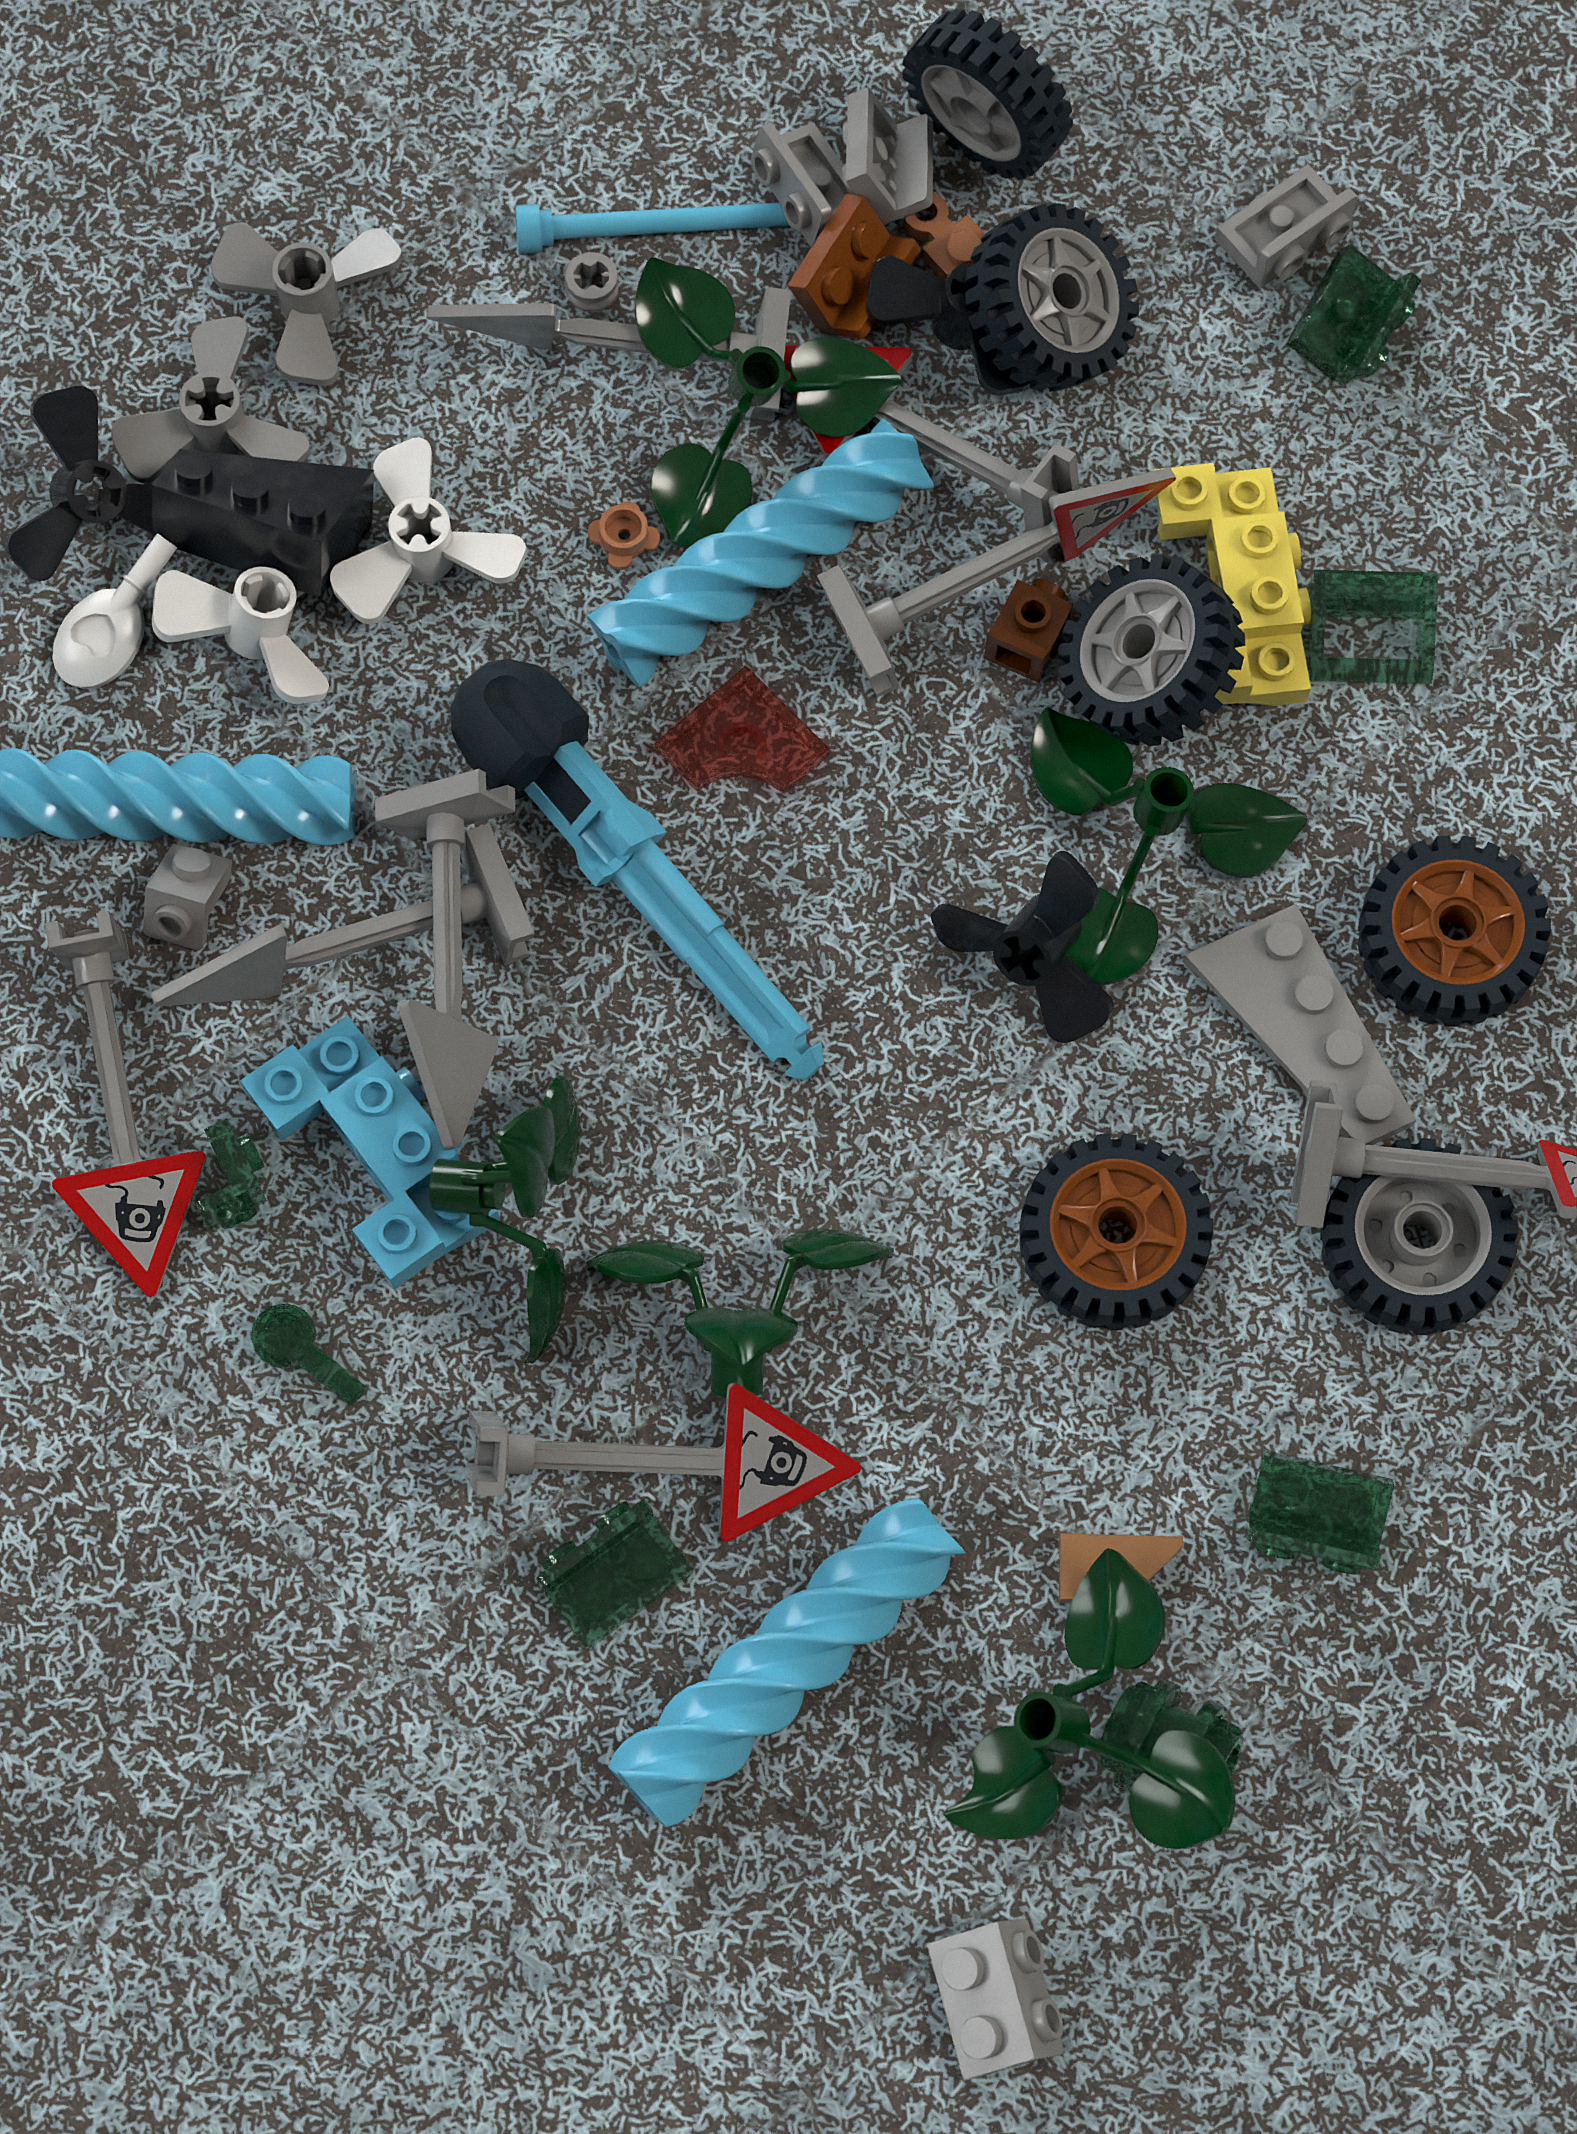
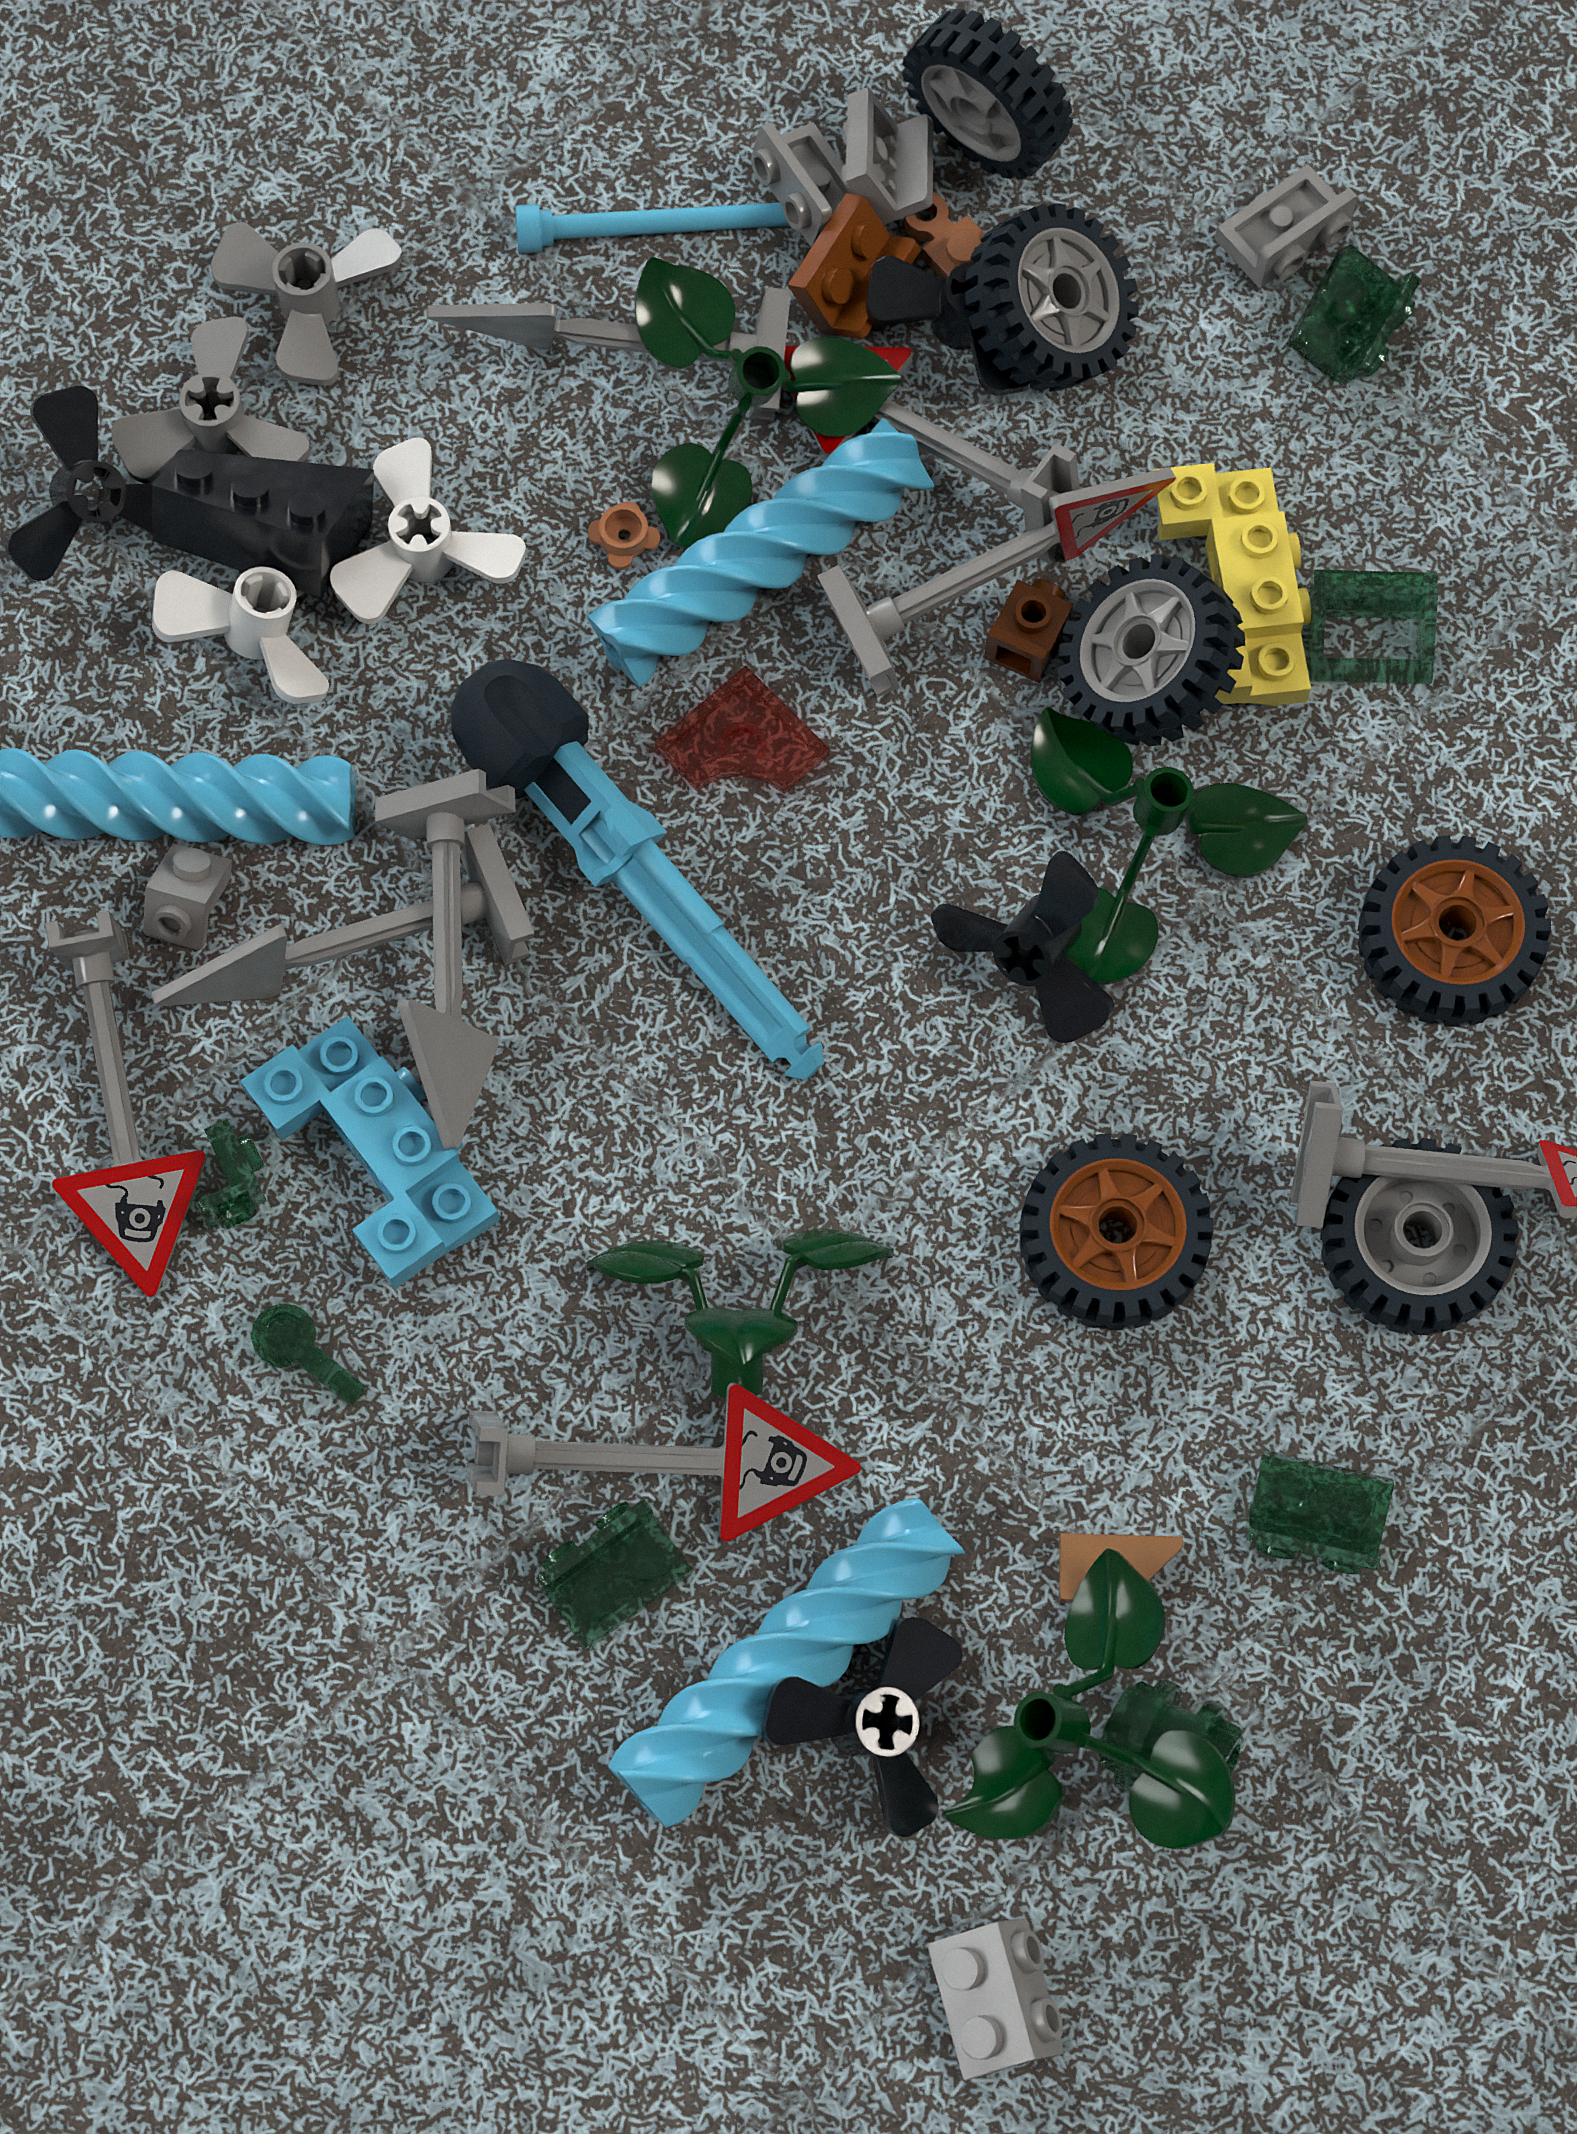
white piece [52,533,177,689] -> none
dark green plant [429,1075,580,1364] -> none
light grey bush [565,252,619,312] -> none
light grey wing [1183,904,1416,1145] -> none
none -> black piece [761,1617,963,1837]

